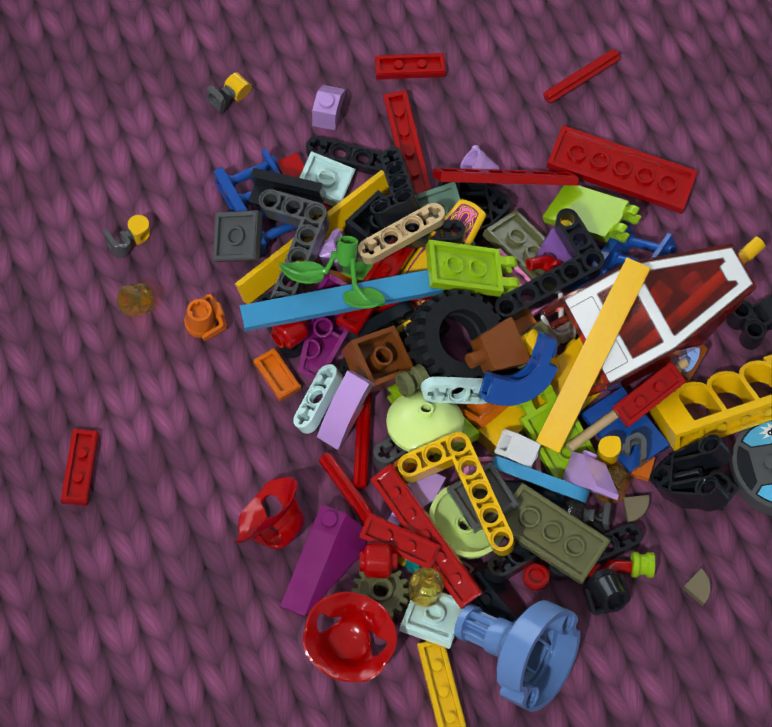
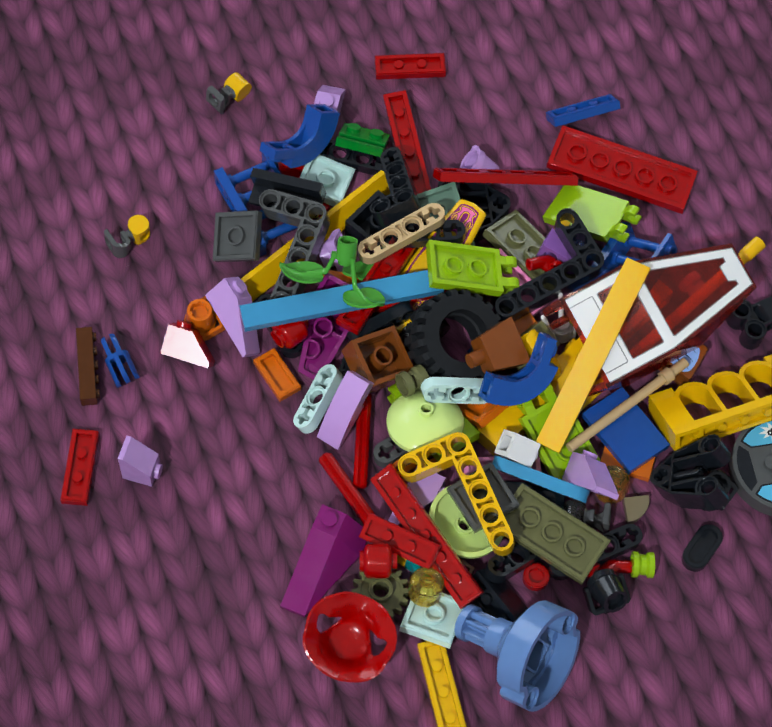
clear yellow head [117,283,154,317] -> none
red piece [235,477,304,550] -> none
red axle [543,49,620,104] -> none
leg [597,433,647,467] -> none
red tile [611,361,687,428] -> none
dark tan tile [683,569,710,607] -> none
none -> reddish brown piece [76,327,100,406]
none -> blue arm [101,334,140,388]
none -> lavender slope [118,435,163,487]
none -> slope [161,320,215,368]
none -> lavender slope [205,277,260,357]
none -> blue arch [259,104,340,168]
none -> green plate [335,123,390,157]
none -> blue tile [546,94,621,127]
none -> black tile [681,524,723,572]

